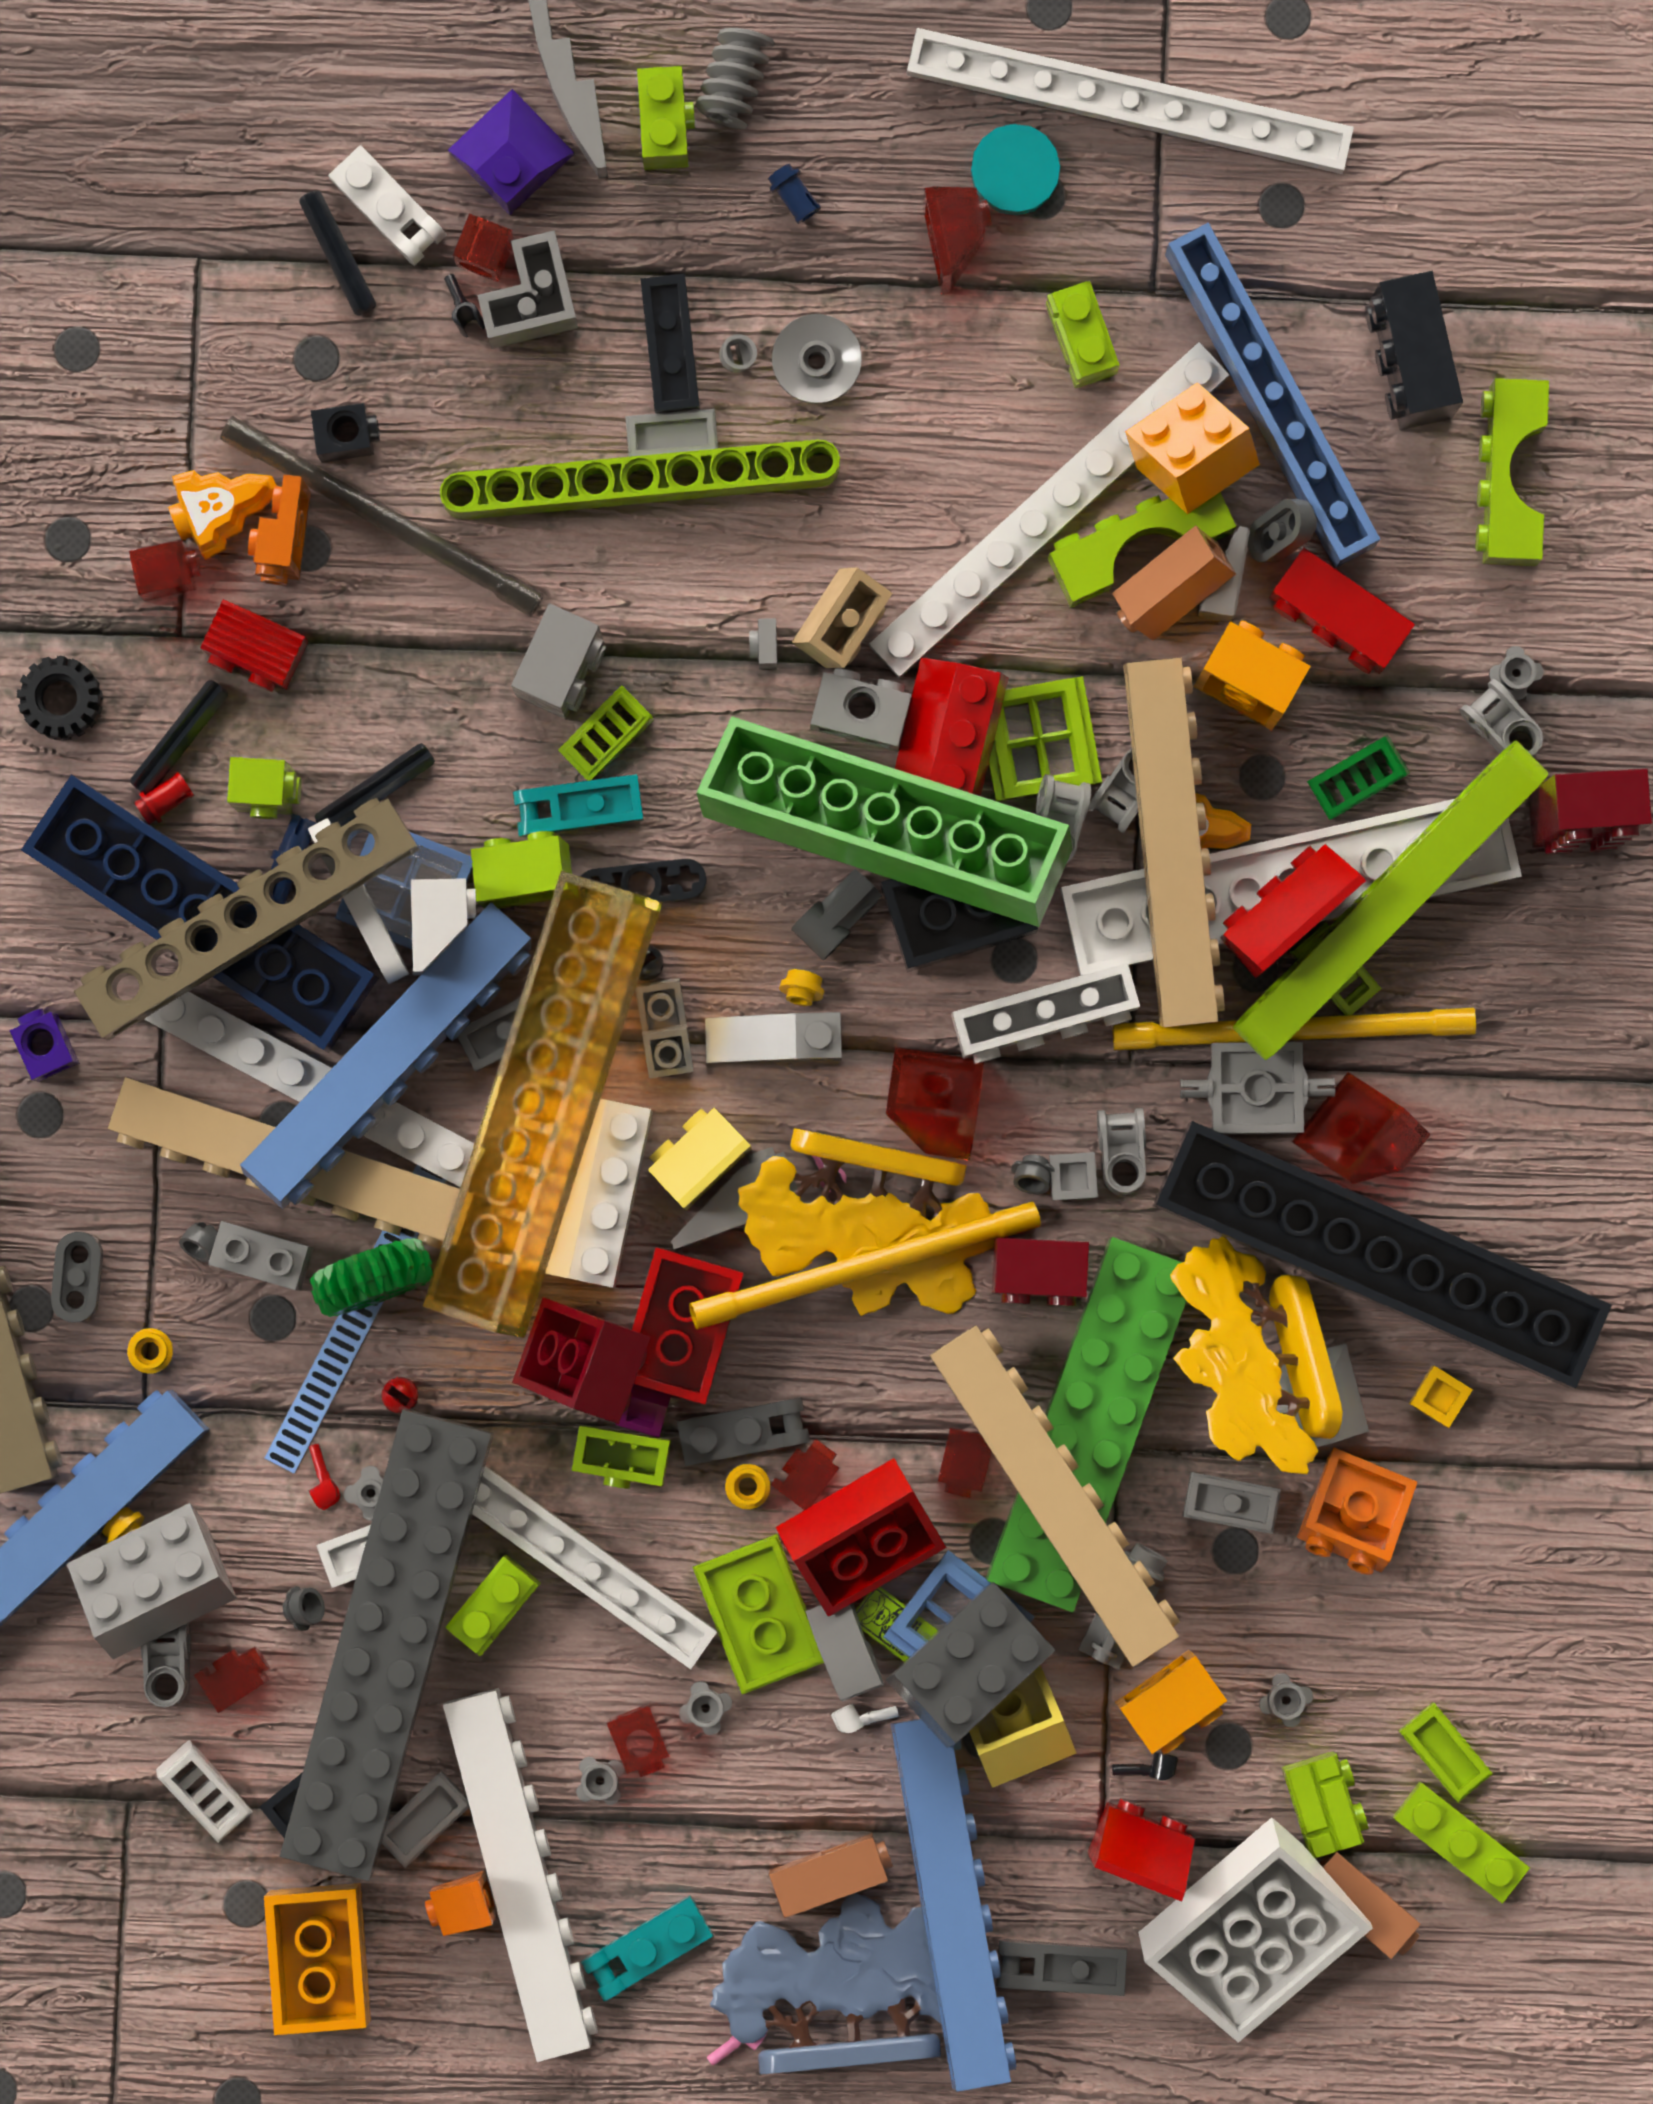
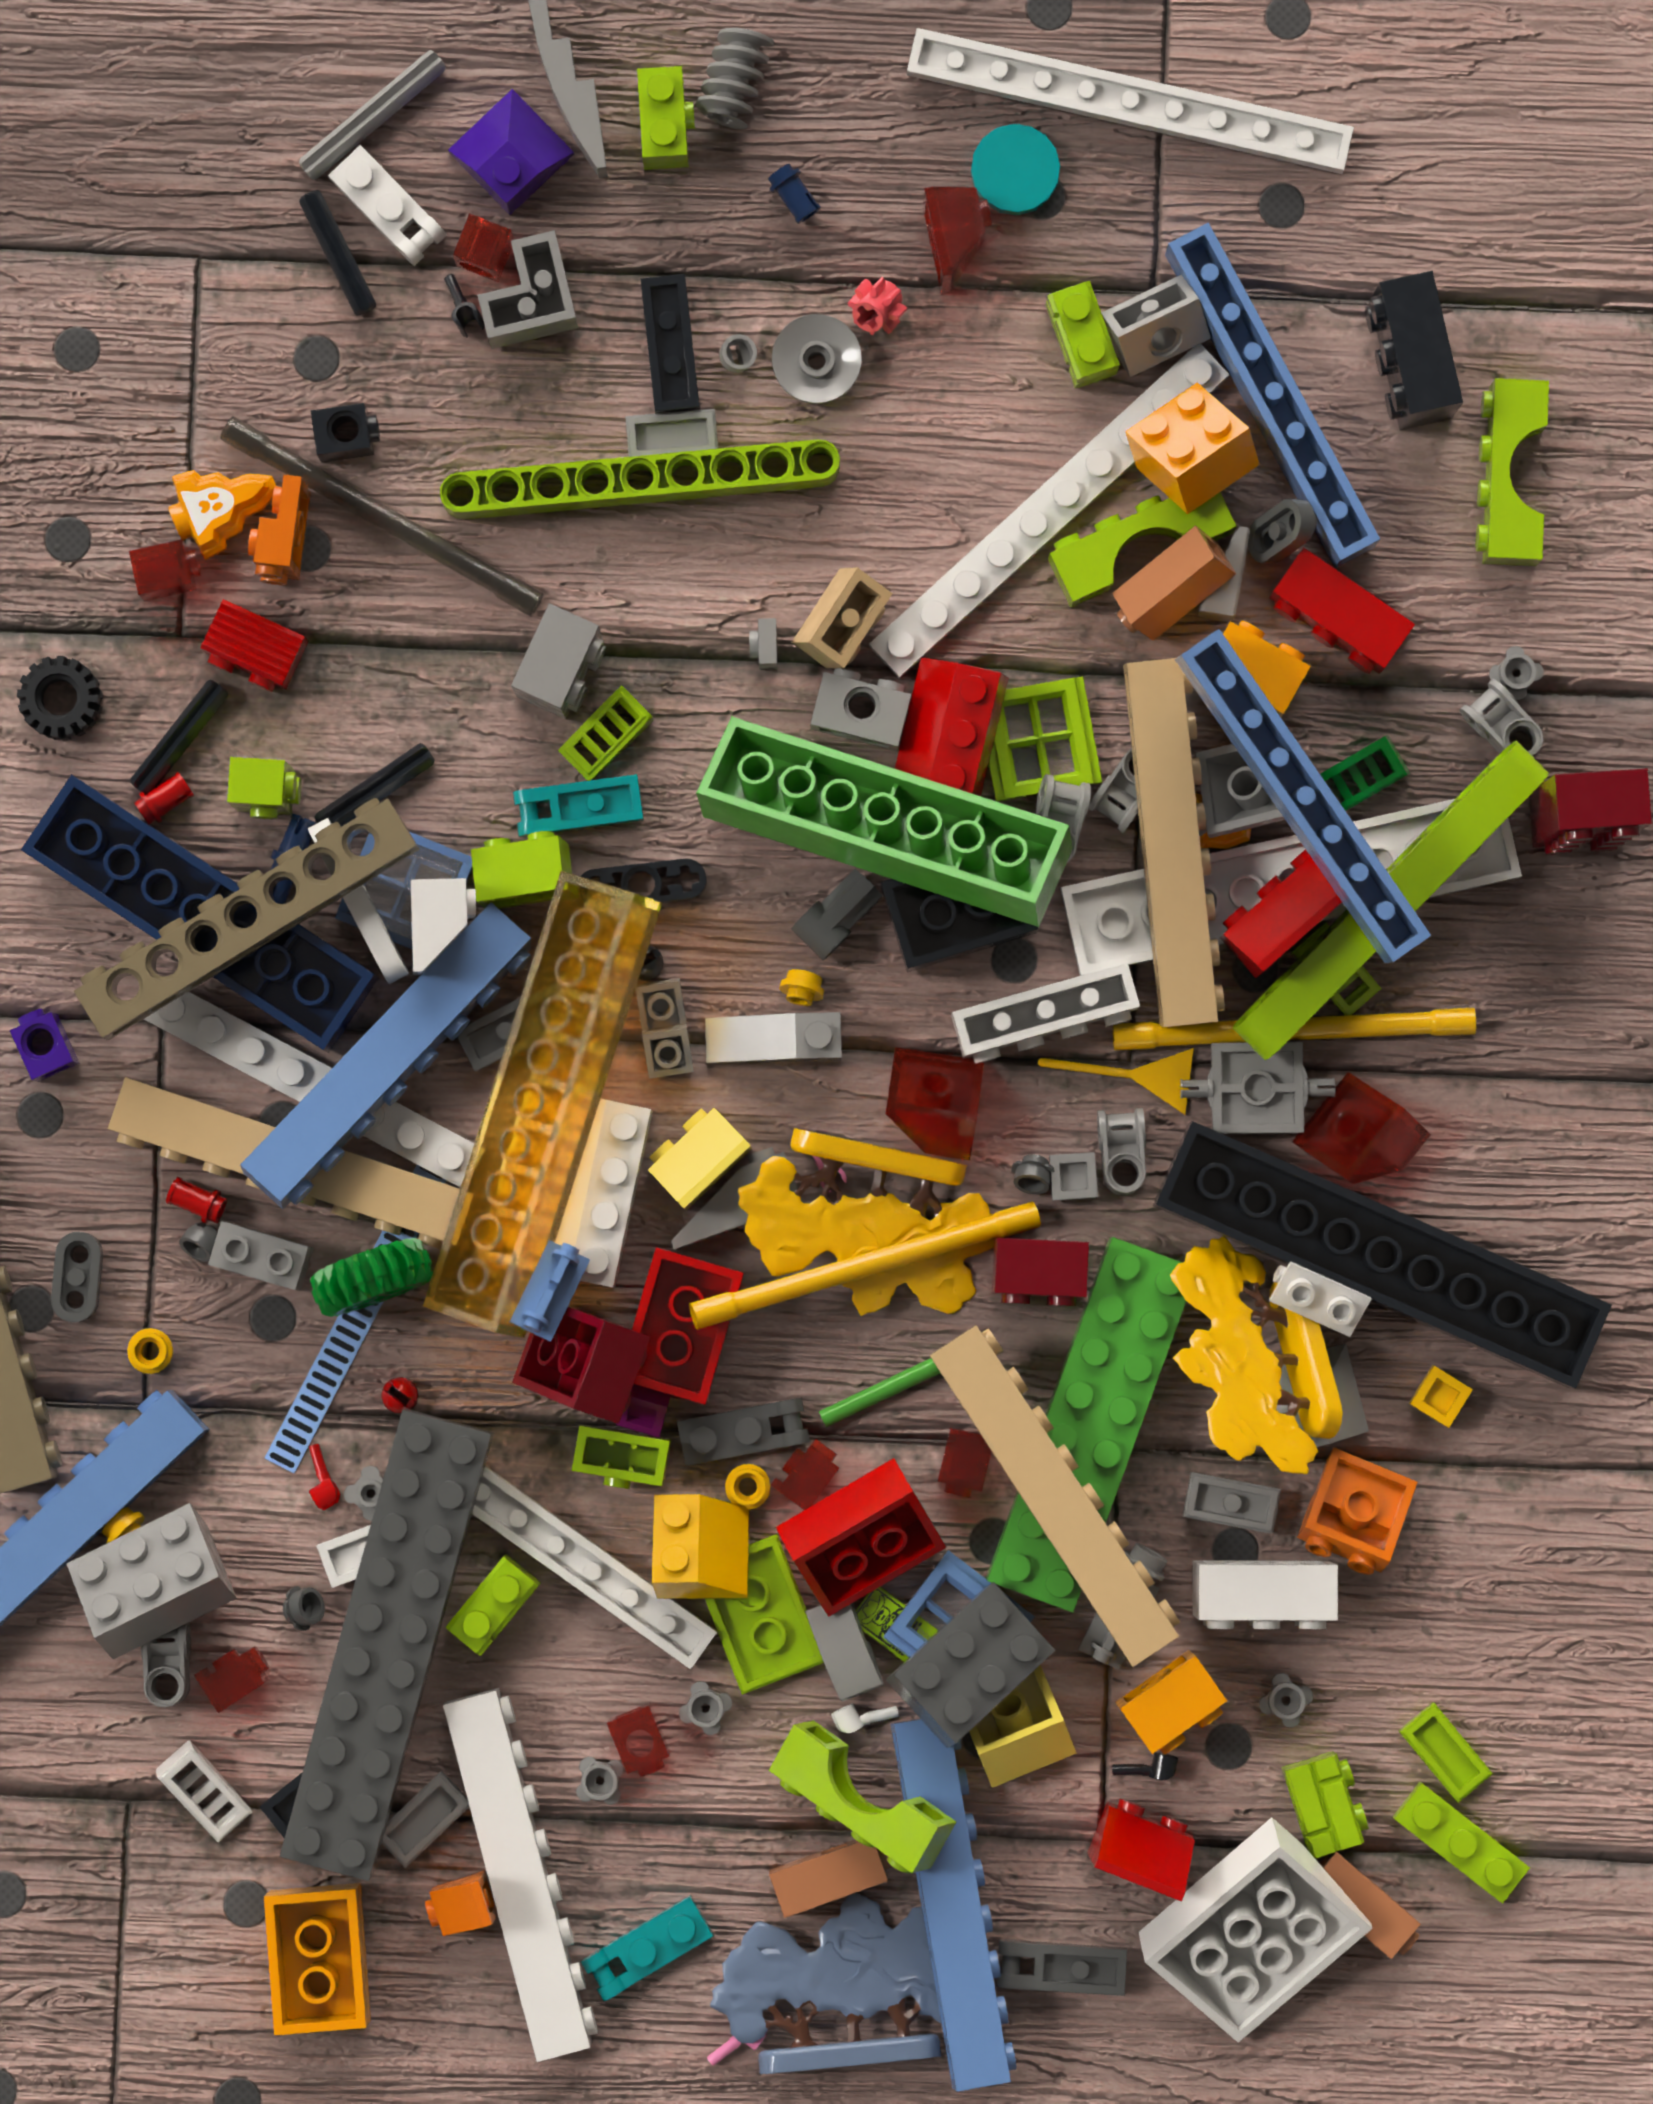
none -> red pin [166,1176,227,1224]
none -> light grey axle [299,50,446,180]
none -> medium blue hinge [509,1240,590,1342]
none -> yellow slope [652,1494,750,1599]
none -> lime arch [768,1720,956,1874]
none -> bright green bar [819,1358,940,1428]
none -> coral gear [848,277,907,335]
none -> yellow piece [1038,1048,1194,1115]
none -> light grey brick [1102,275,1211,377]
none -> medium blue brick [1174,629,1431,963]
none -> white brick [1192,1560,1338,1629]
none -> light grey slope [1196,744,1285,838]
none -> white hinge [1269,1261,1371,1337]

